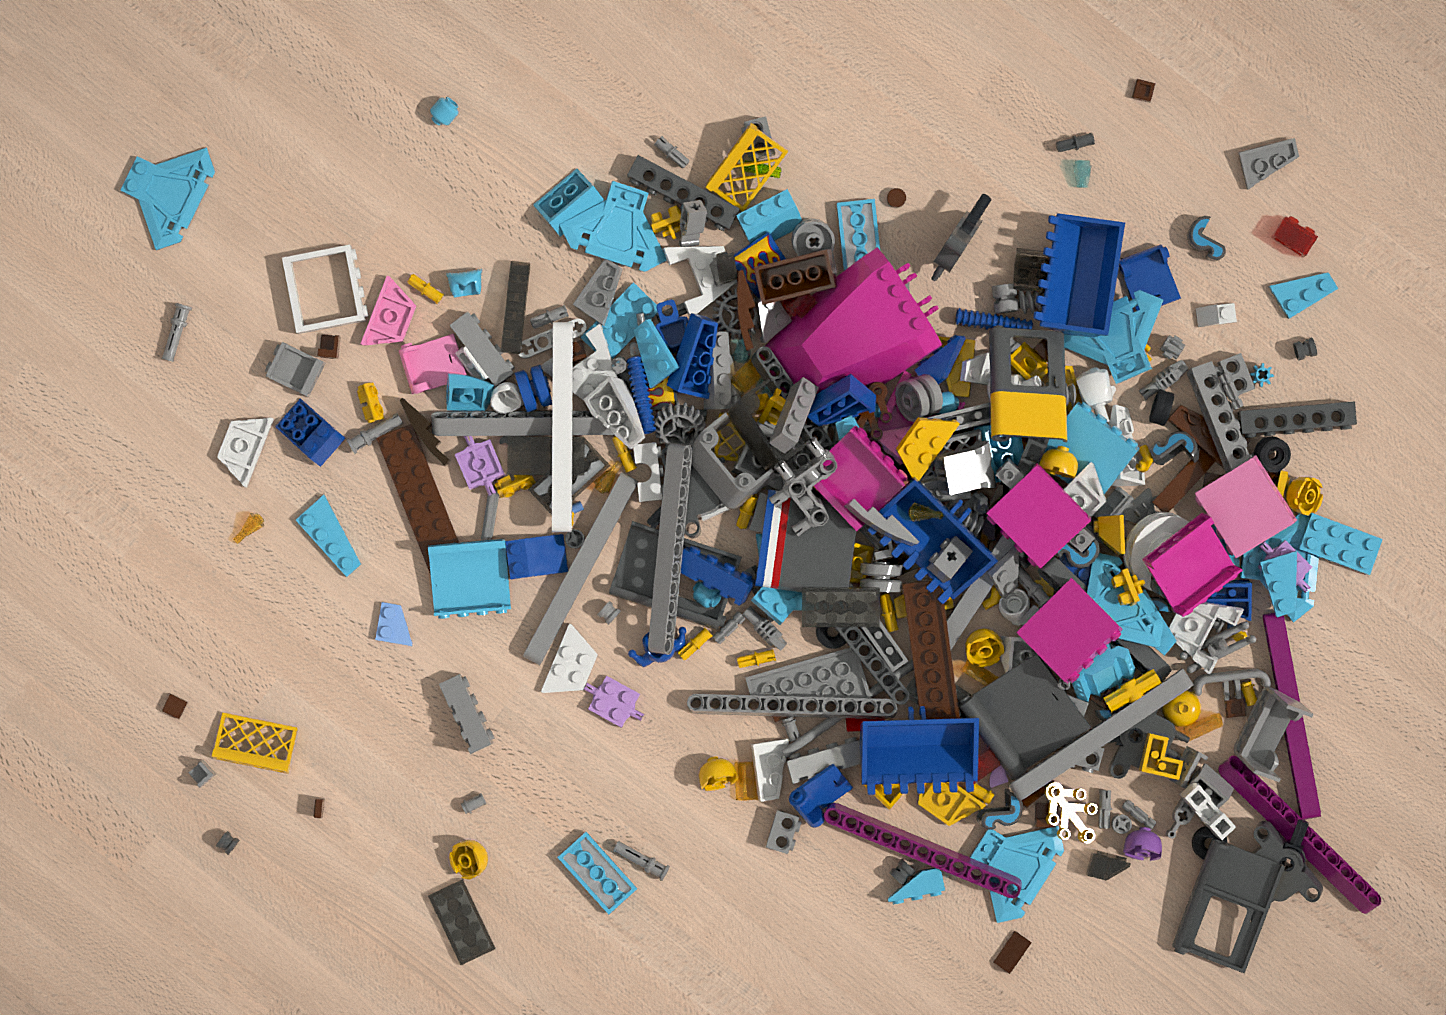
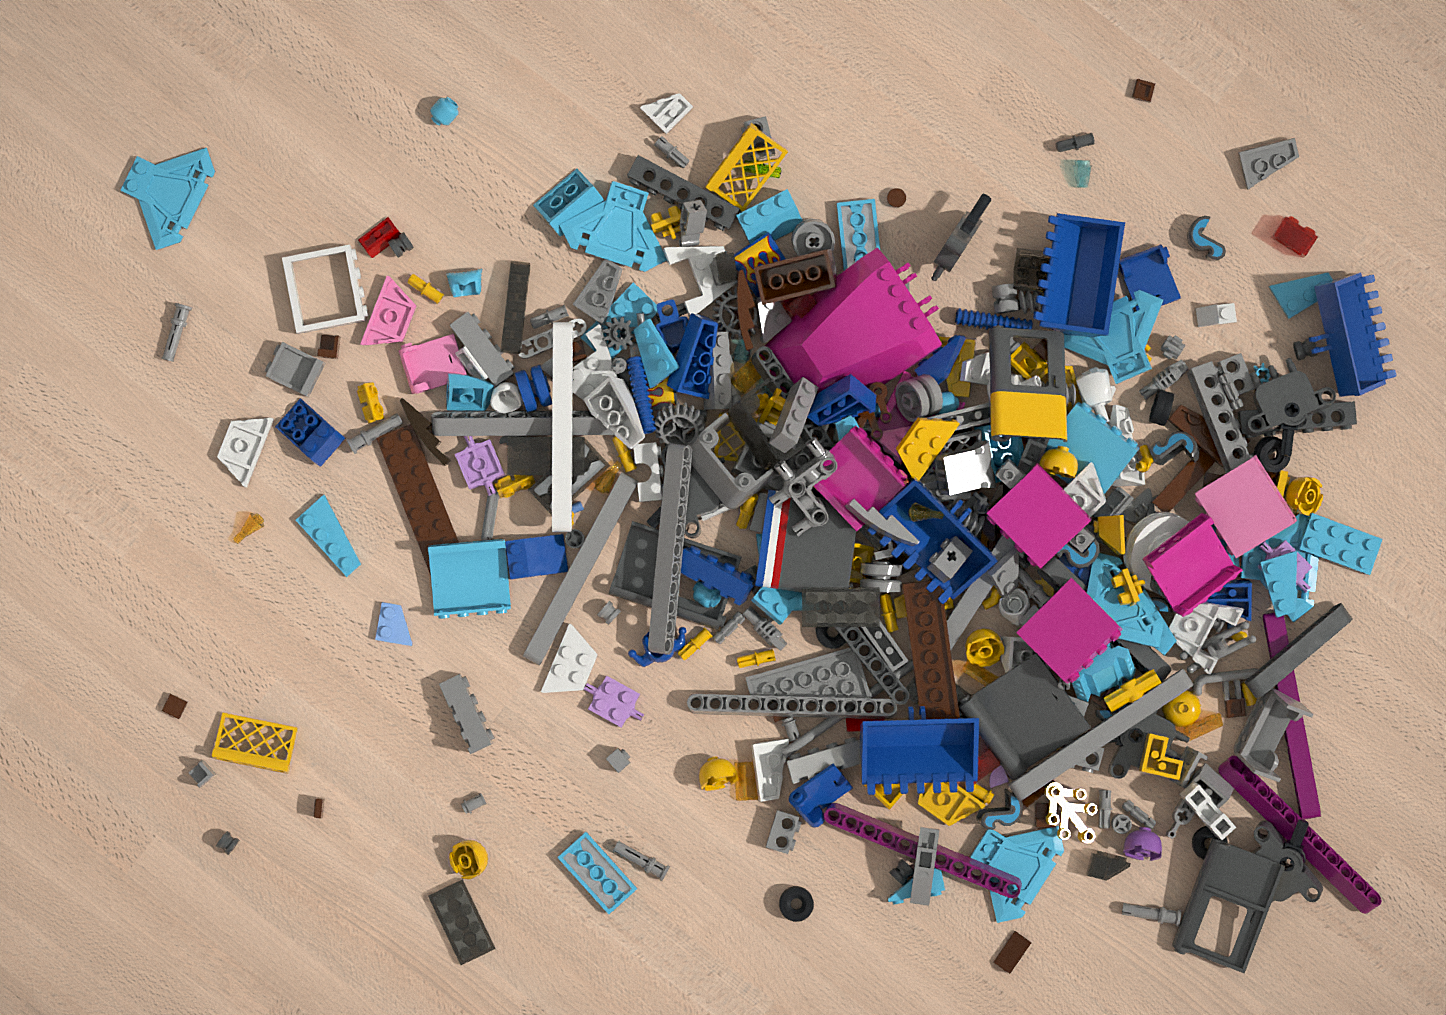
none -> red slope [358,217,401,258]
none -> dark grey wheel [388,232,414,258]
none -> dark grey gear [601,317,636,351]
none -> light grey plate [606,748,630,773]
none -> white wing [640,93,693,134]
none -> black tyre [779,886,814,922]
none -> light grey slope [910,827,940,906]
none -> light grey pin [1122,903,1181,927]
none -> dark grey beam [1245,603,1353,698]
none -> piece [1246,358,1336,457]
none -> blue piece [1309,272,1397,397]

